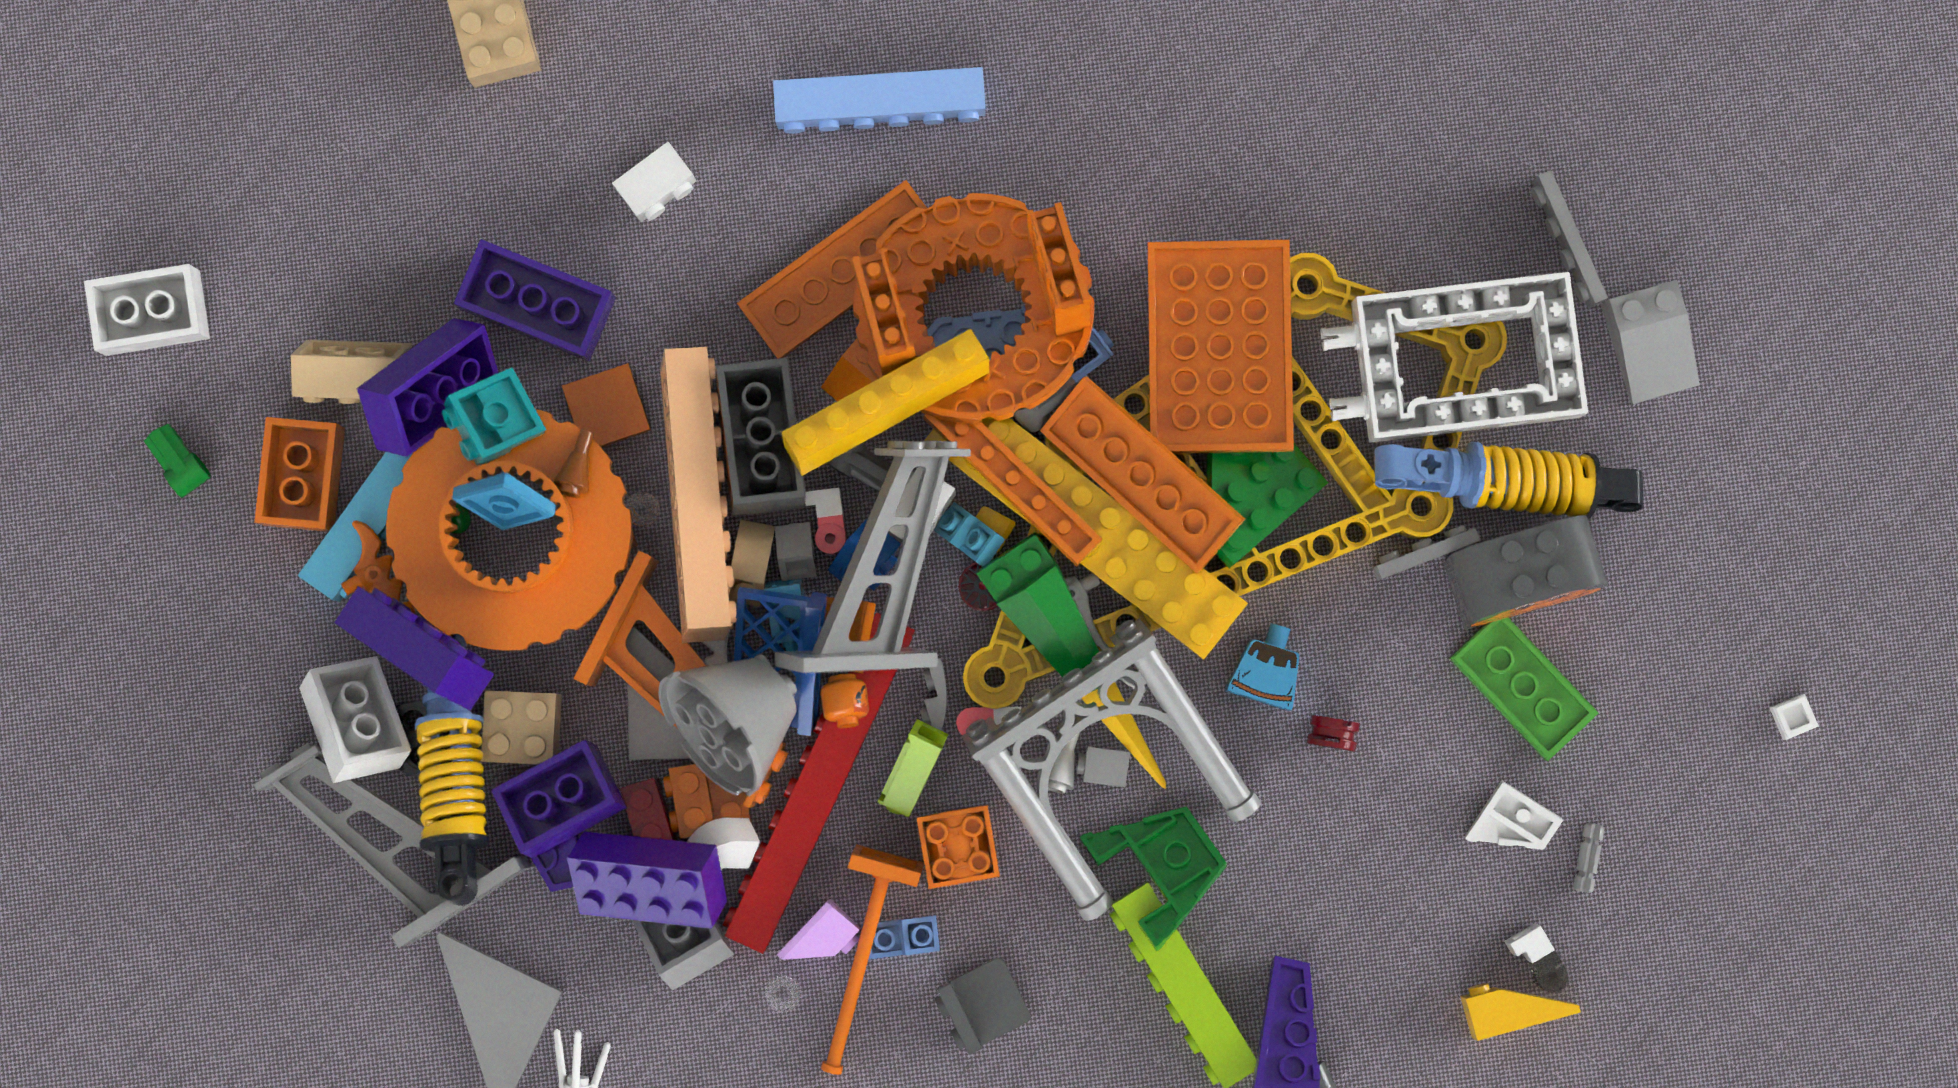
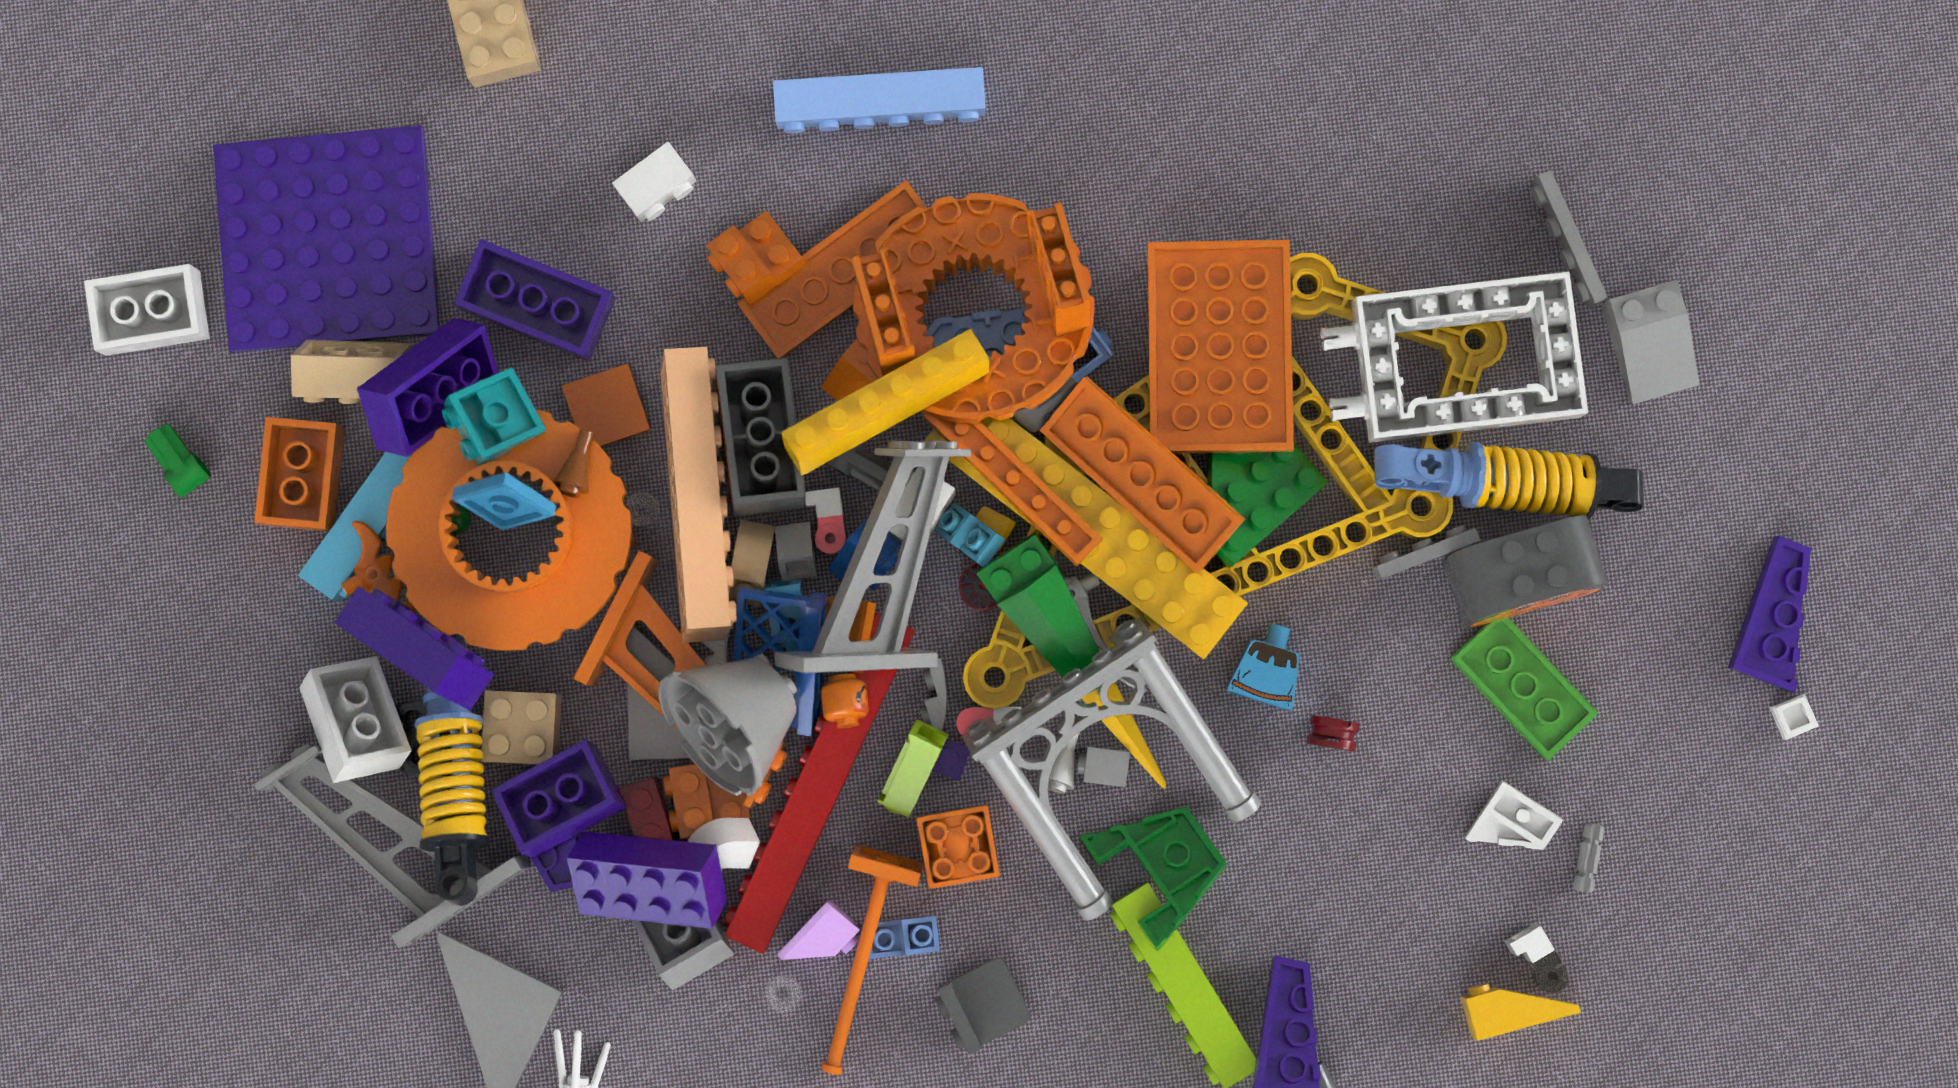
none -> dark purple plate [213,125,440,353]
none -> orange plate [706,211,806,305]
none -> dark purple plate [932,739,970,781]
none -> dark purple wing [1728,536,1811,693]

